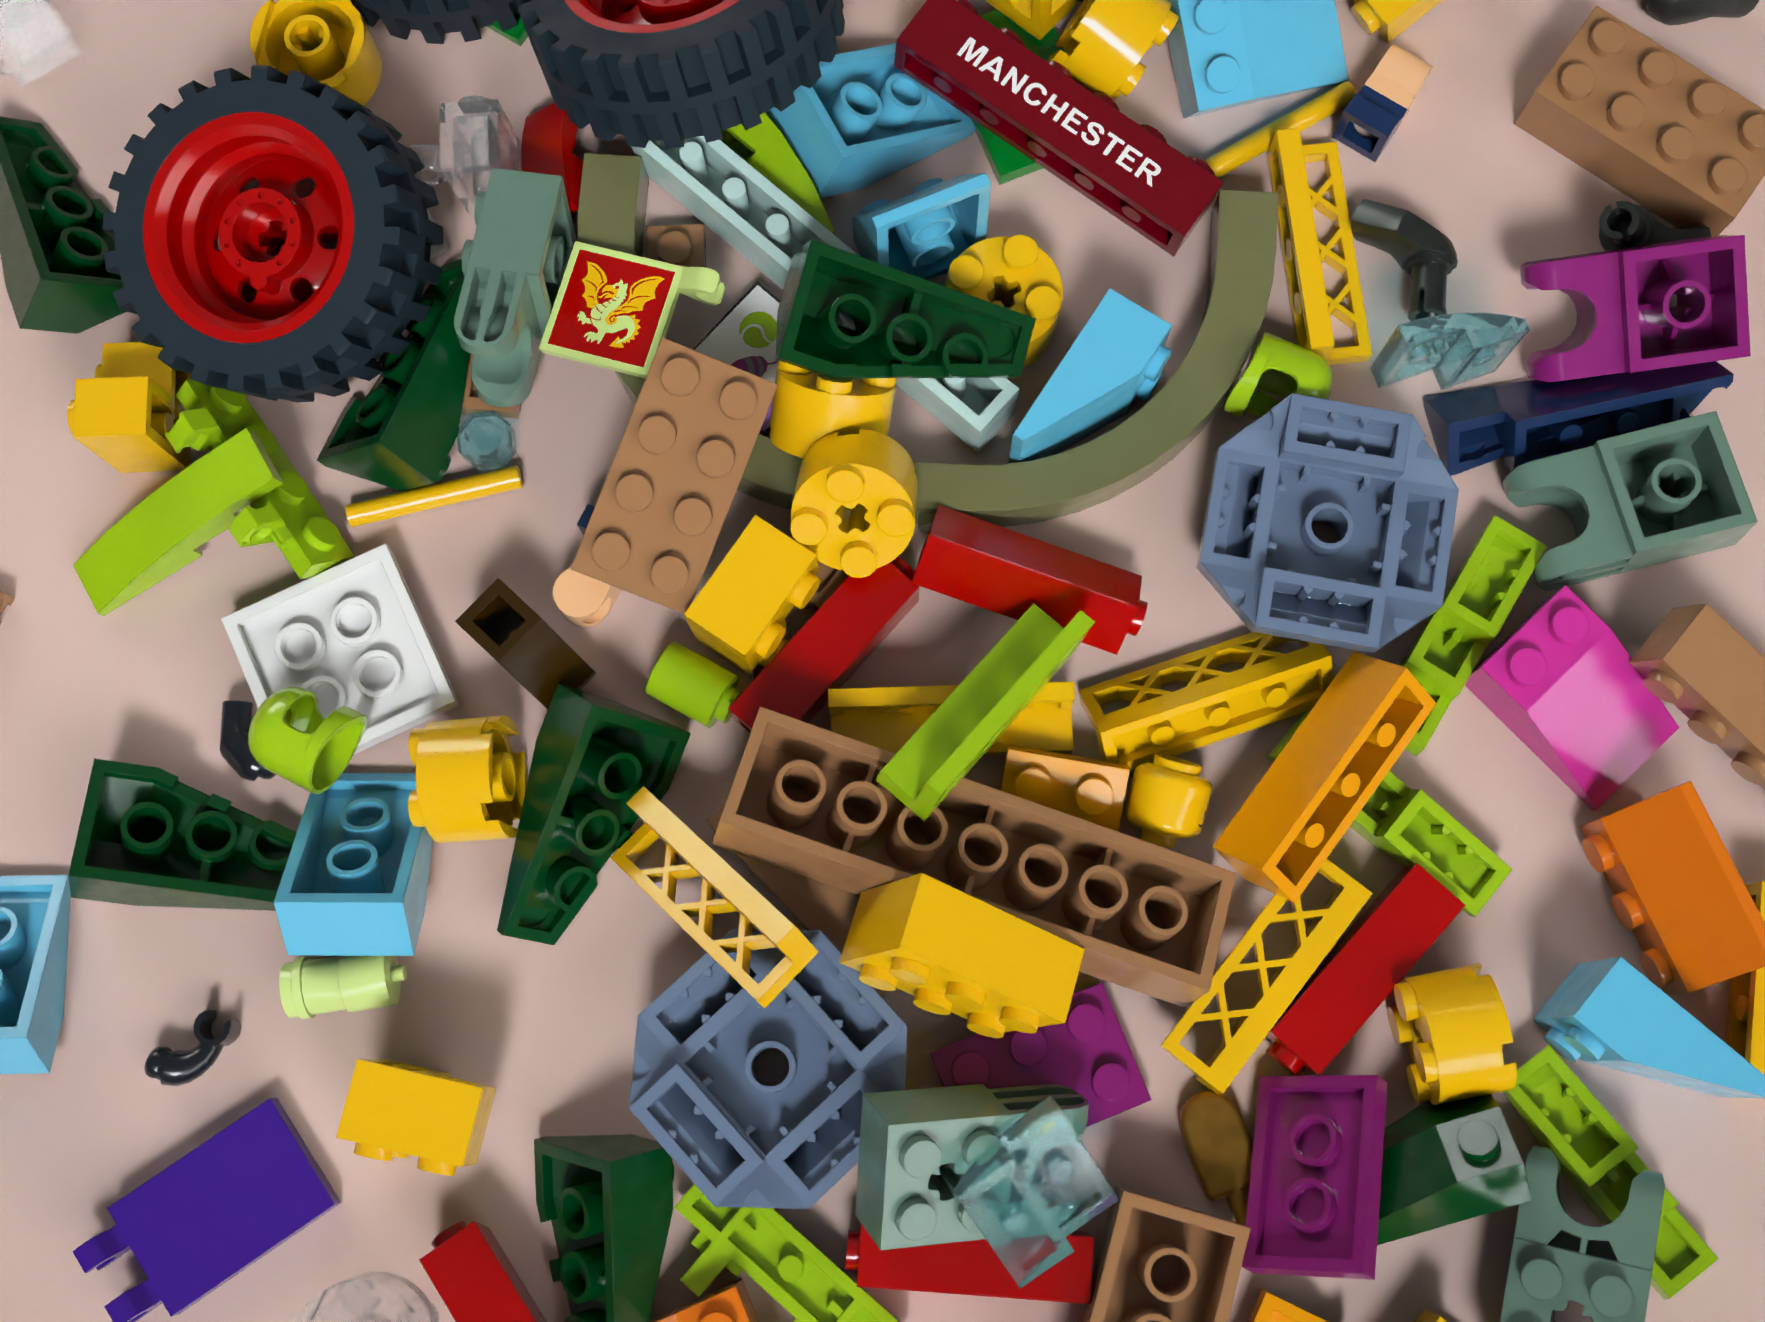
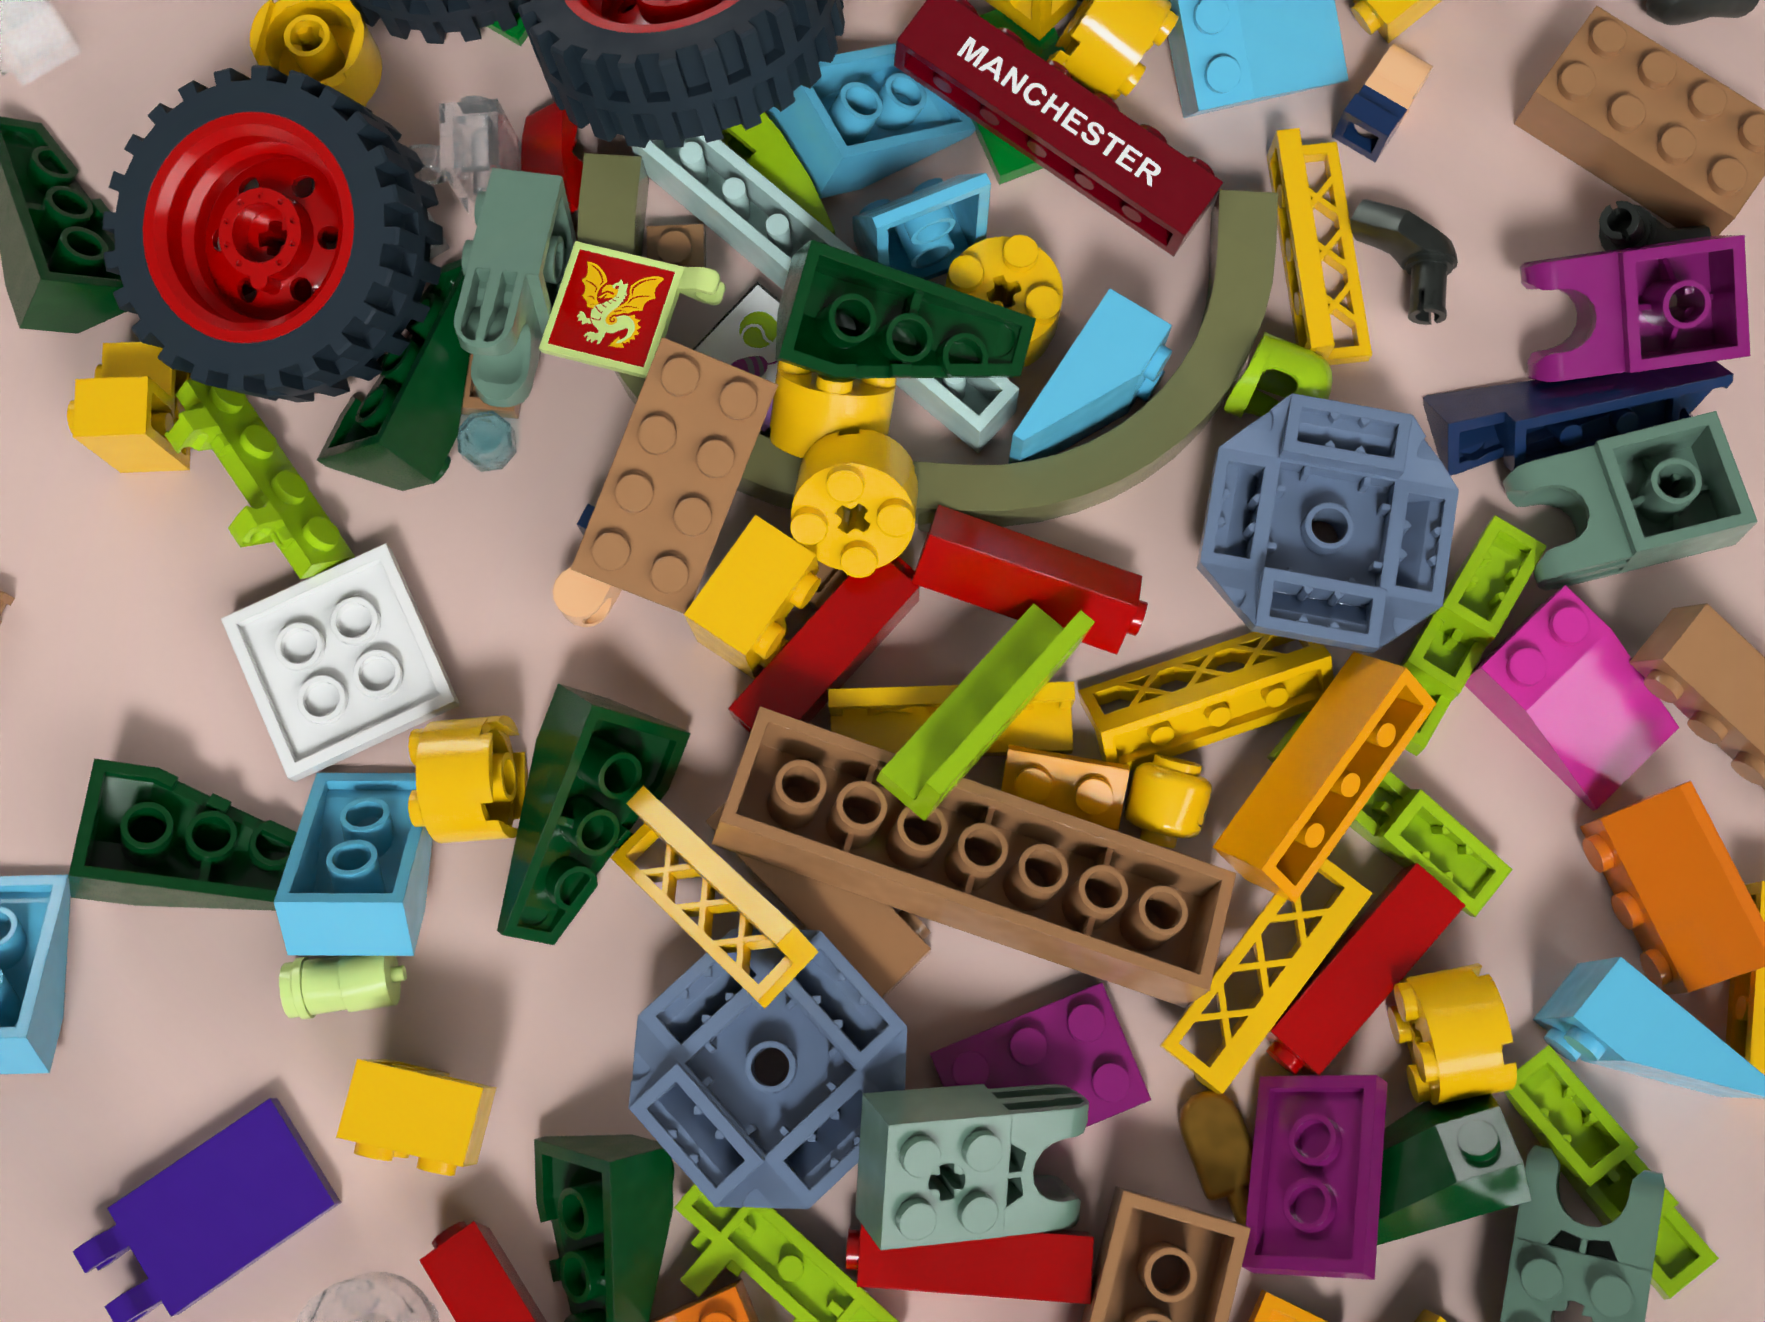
lime slope [73,428,283,616] -> none
black arm [144,1009,241,1086] -> none
black arm [219,701,276,781] -> none
lime helmet [248,687,368,794] -> none
yellow bar [345,465,524,527] -> none
dark brown slope [455,578,596,710] -> none
lime brick [645,641,742,728] -> none
yellow brick [839,873,1085,1038] -> none
clear light blue slope [953,1095,1119,1289] -> none
yellow bar [1203,81,1357,178] -> none
clear light blue slope [1370,313,1530,390] -> none

